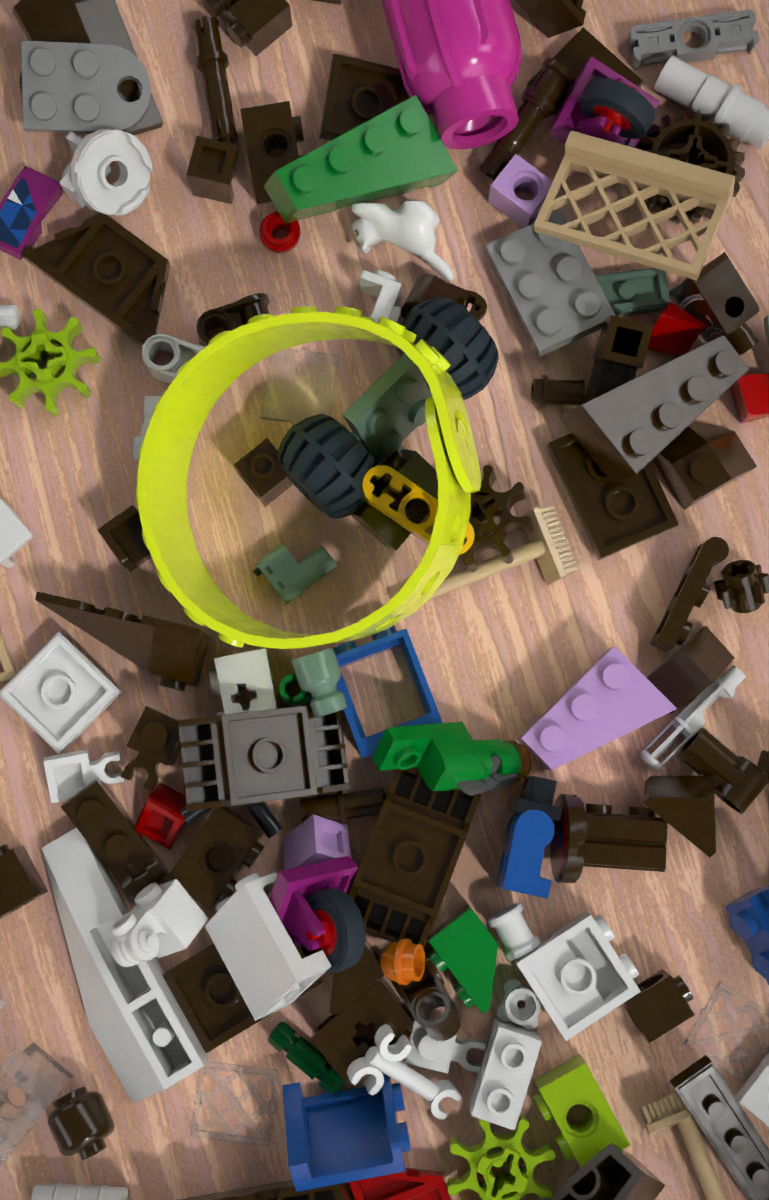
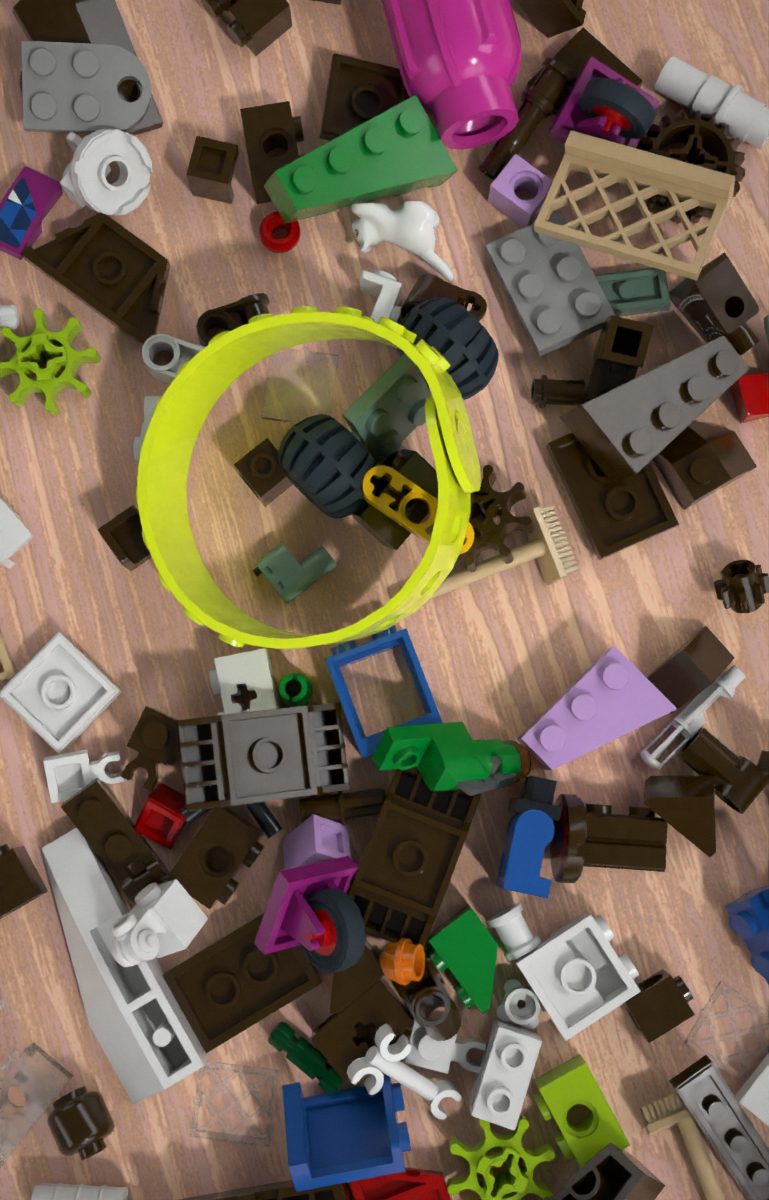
dark brown wedge [35,591,210,692] -> none
dark brown pin [193,16,238,143] -> none
white panel [205,872,331,1021] -> none
sand green piece [291,647,348,718] -> none
light grey piece [627,10,759,70] -> none
red slope [648,302,706,357] -> none
dark brown plate [650,537,729,651] -> none

